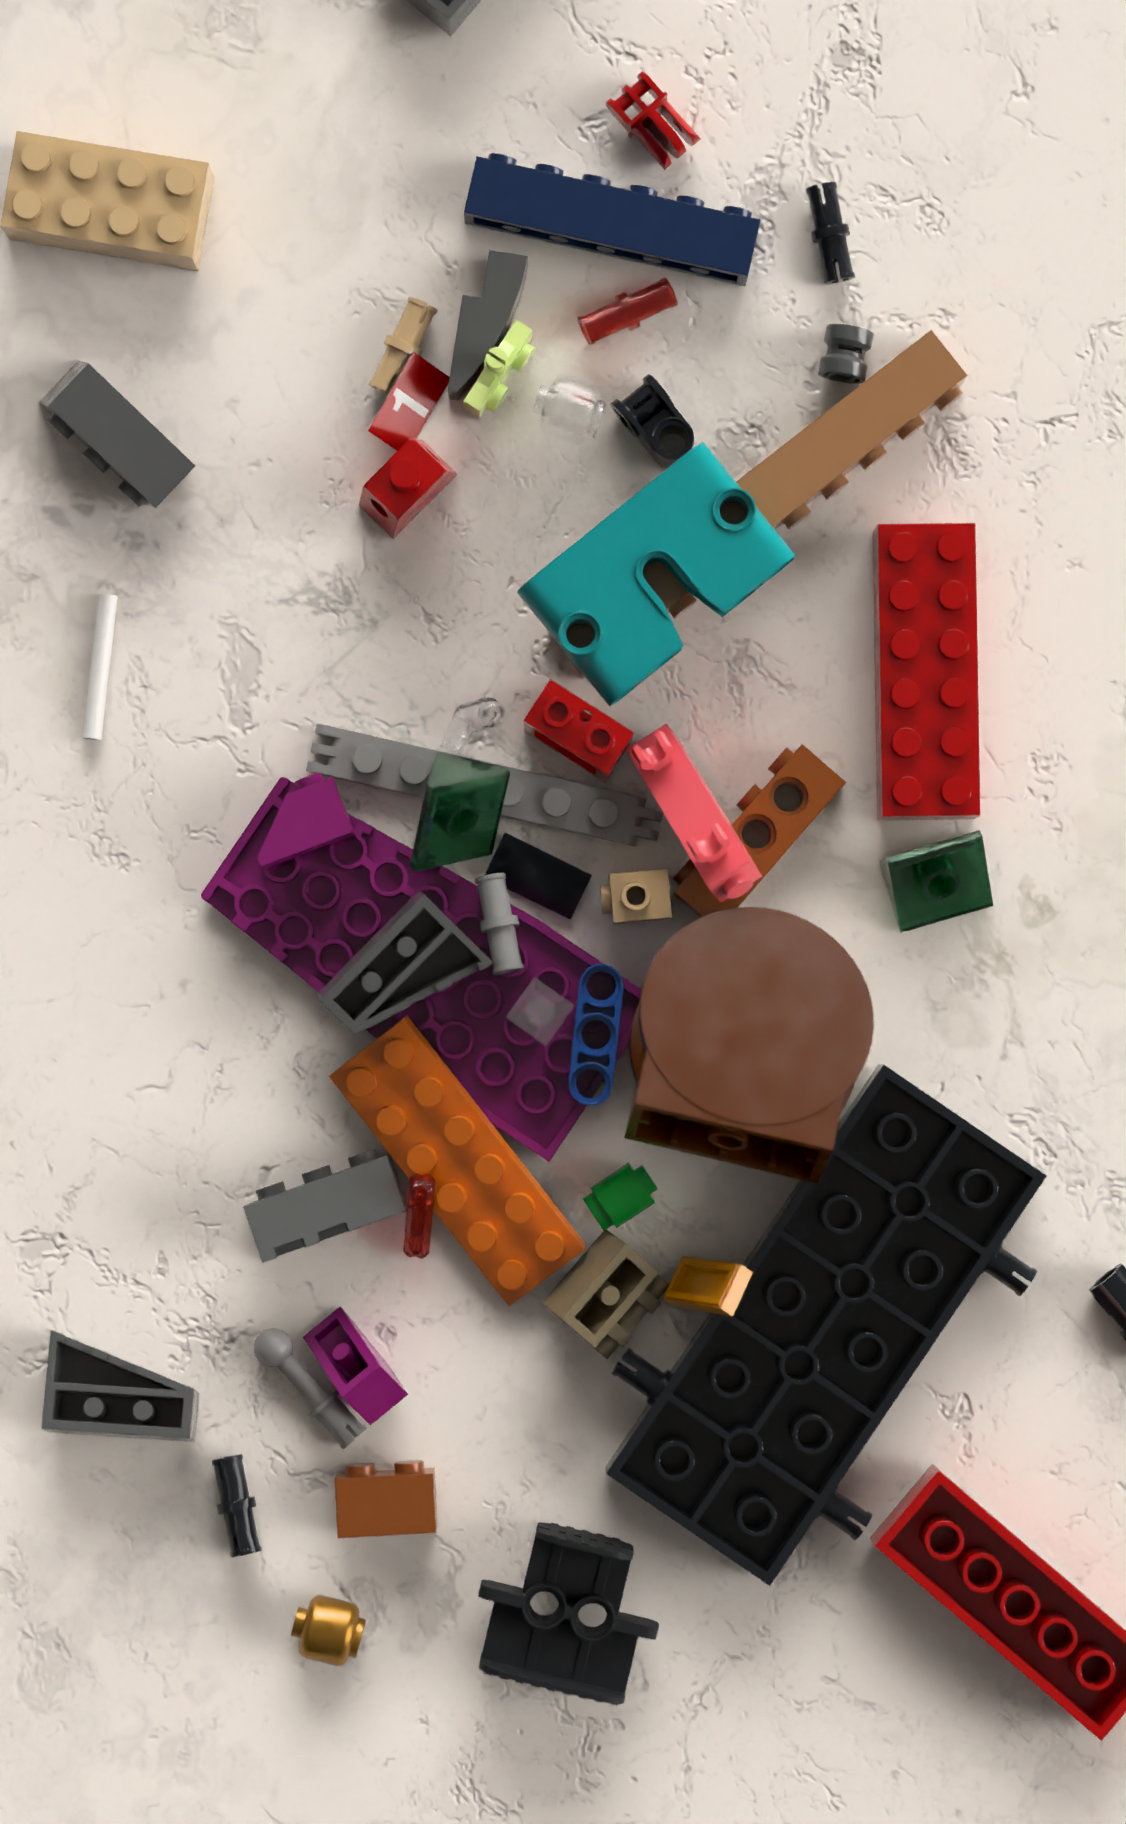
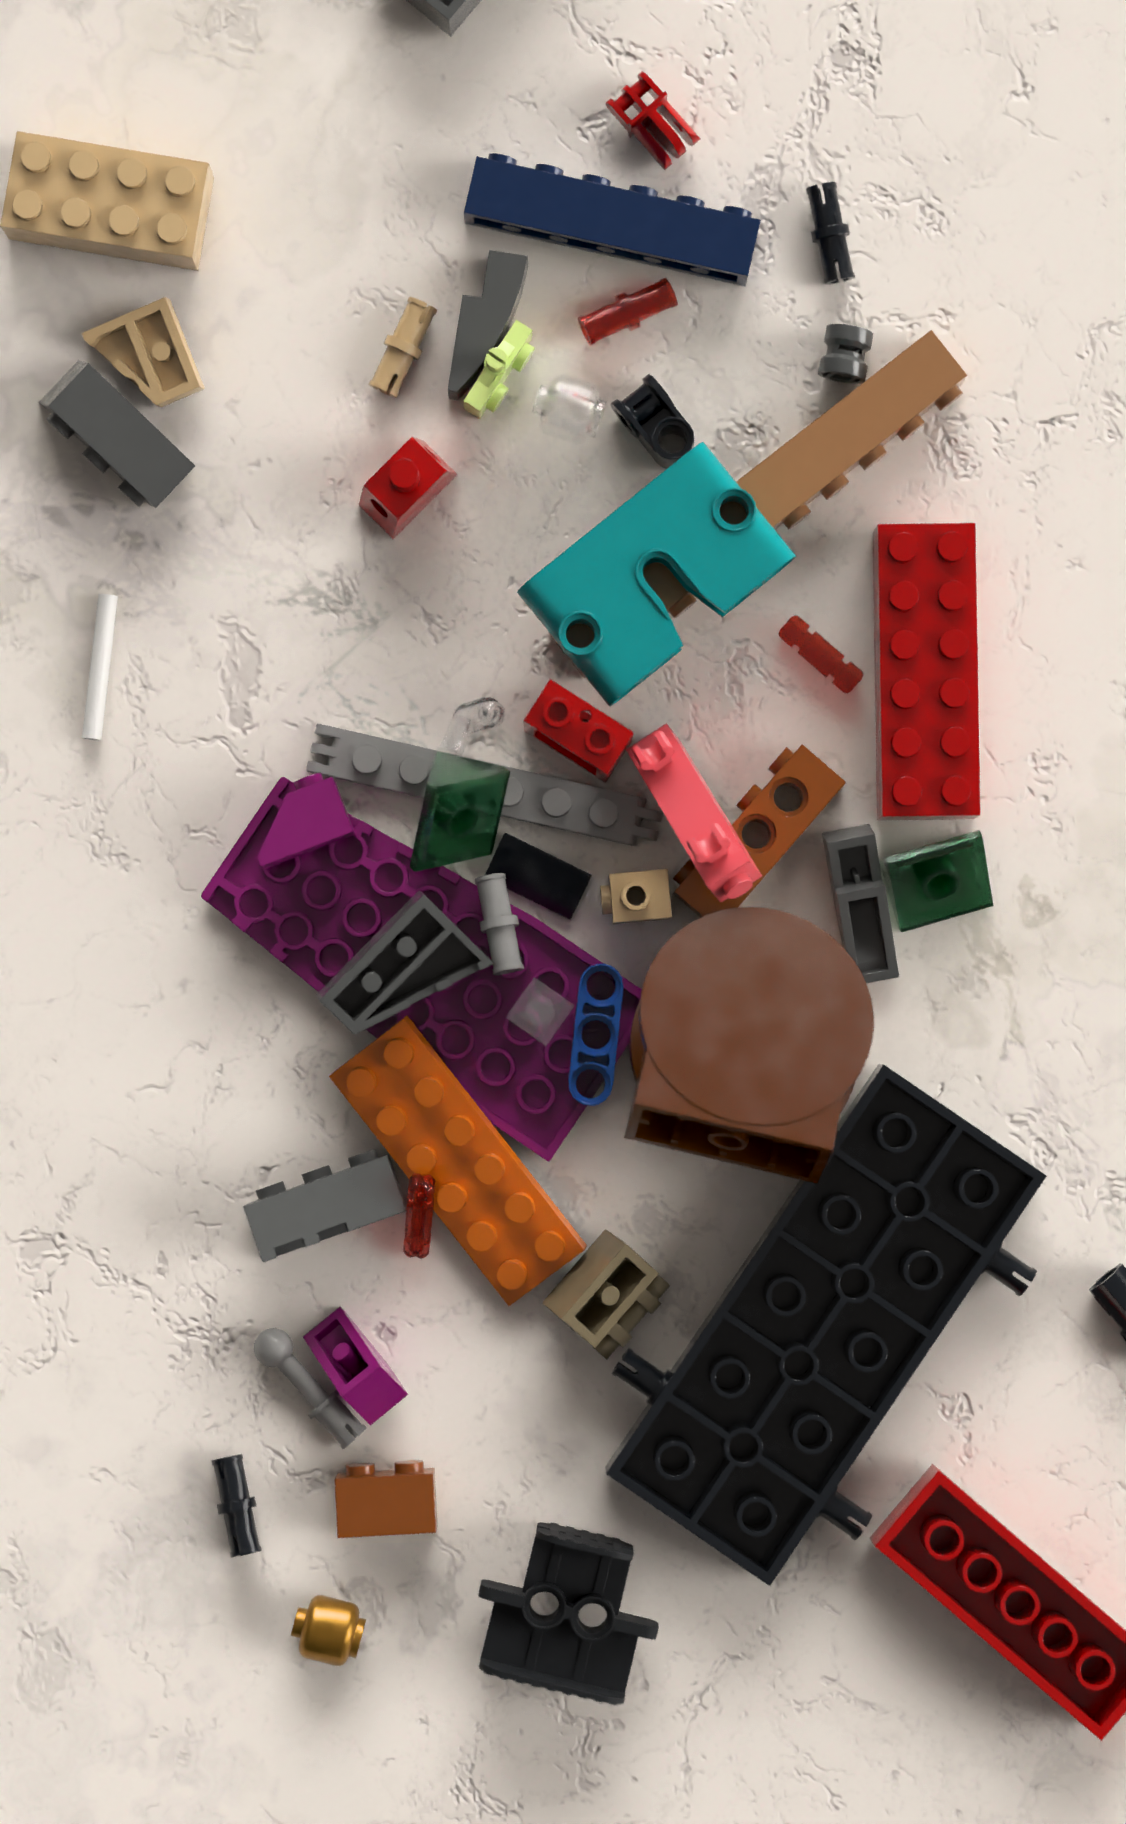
dark grey wedge [41,1330,199,1442] -> none
red sticker [367,351,449,451] -> none
green brick [583,1162,658,1231] -> none
light orange tile [663,1256,753,1316] -> none
none -> tan wing [82,297,205,408]
none -> clear red axle [778,615,864,694]
none -> dark grey slope [822,824,899,983]

